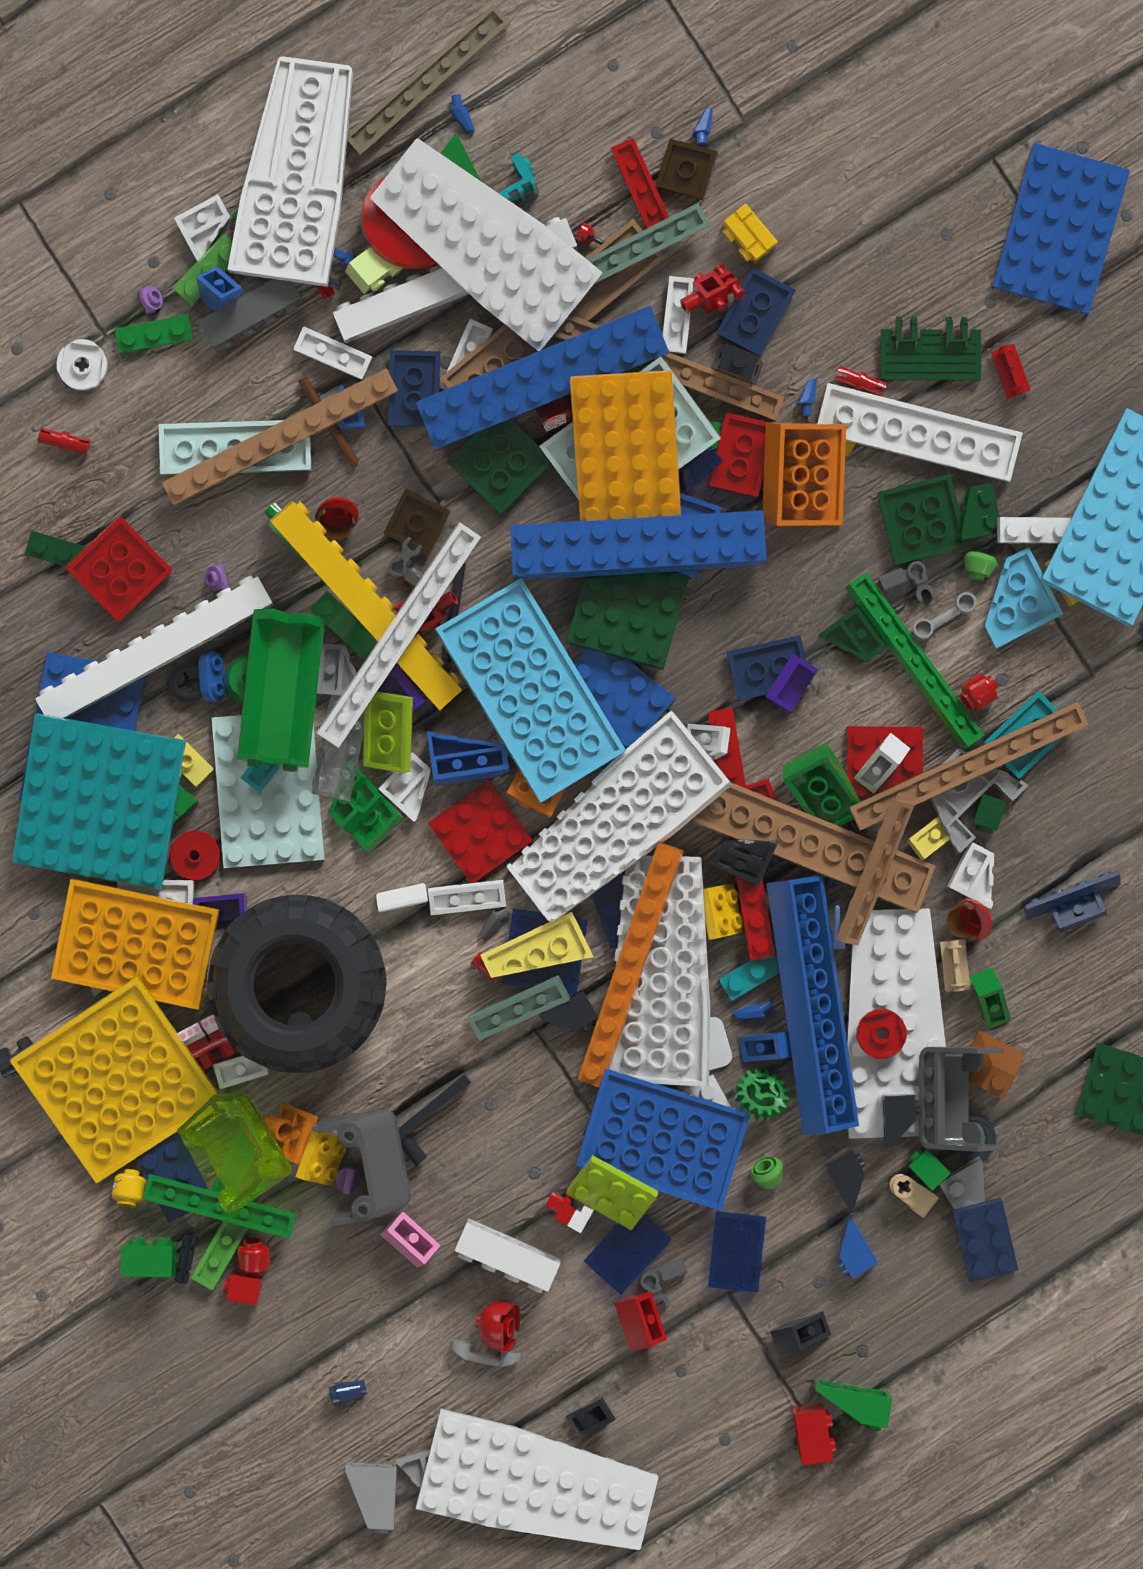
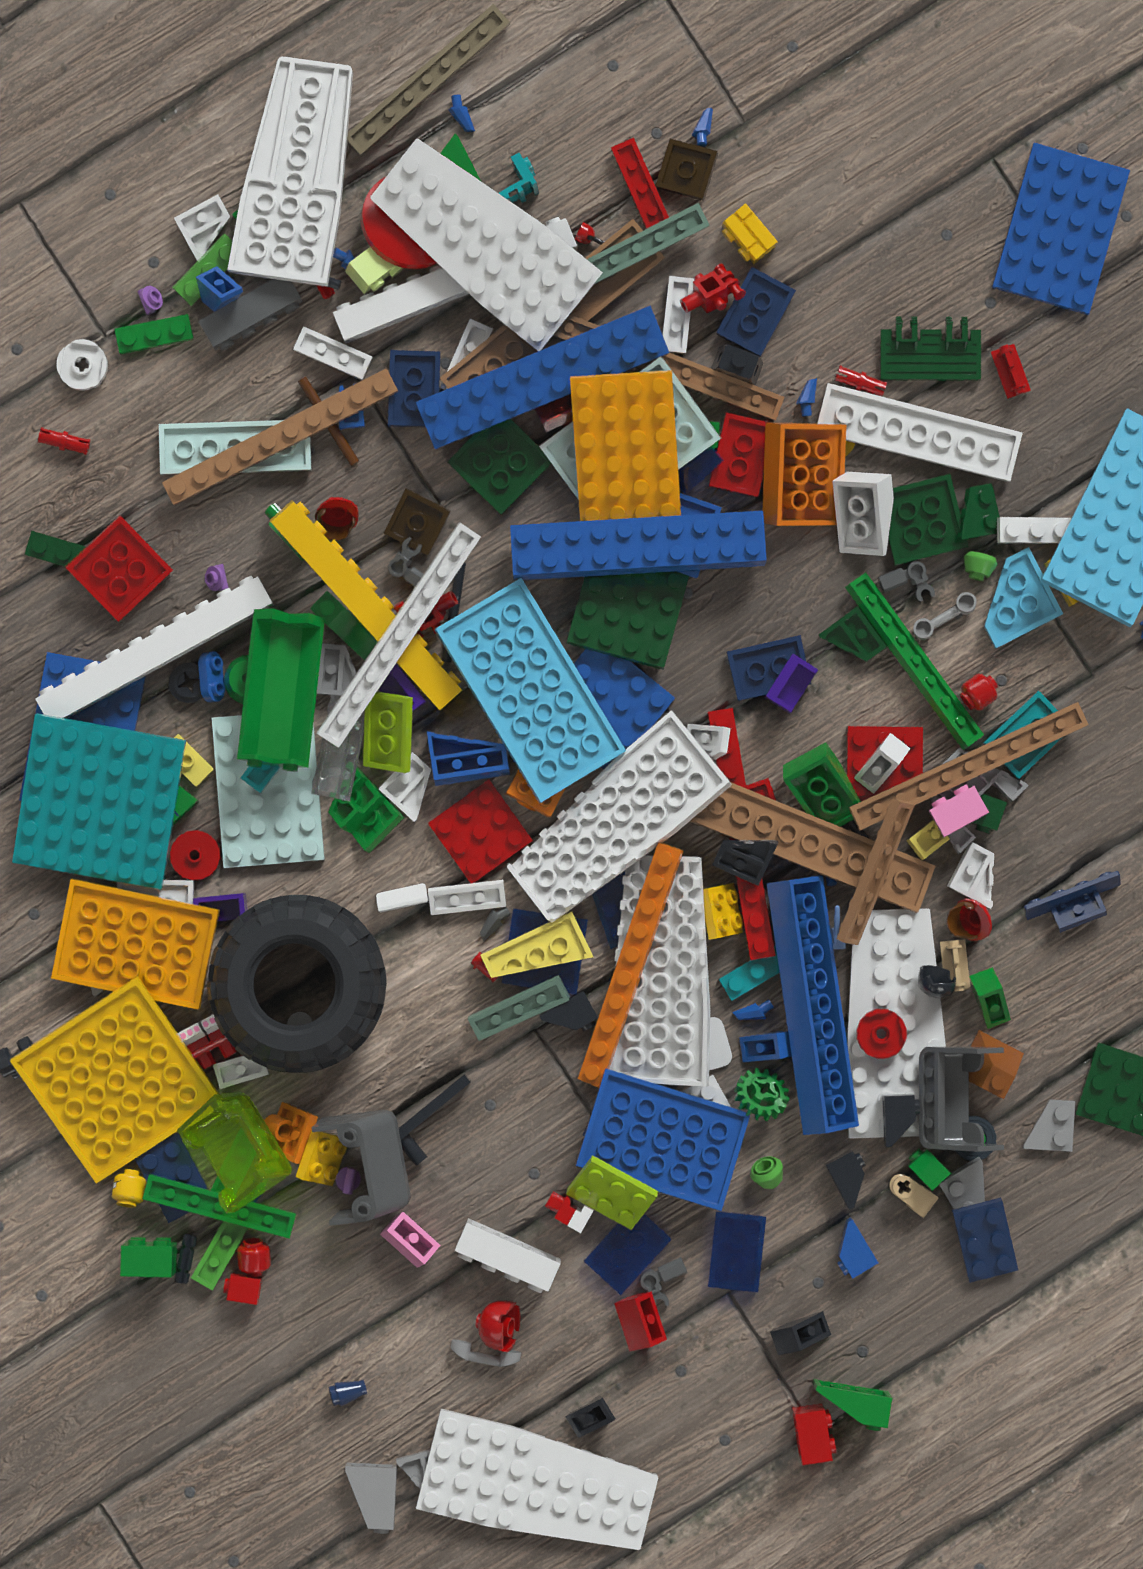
none -> white slope [833,472,894,556]
none -> black hair [918,965,956,998]
none -> bright pink brick [929,784,989,838]
none -> light grey wing [1023,1099,1075,1152]

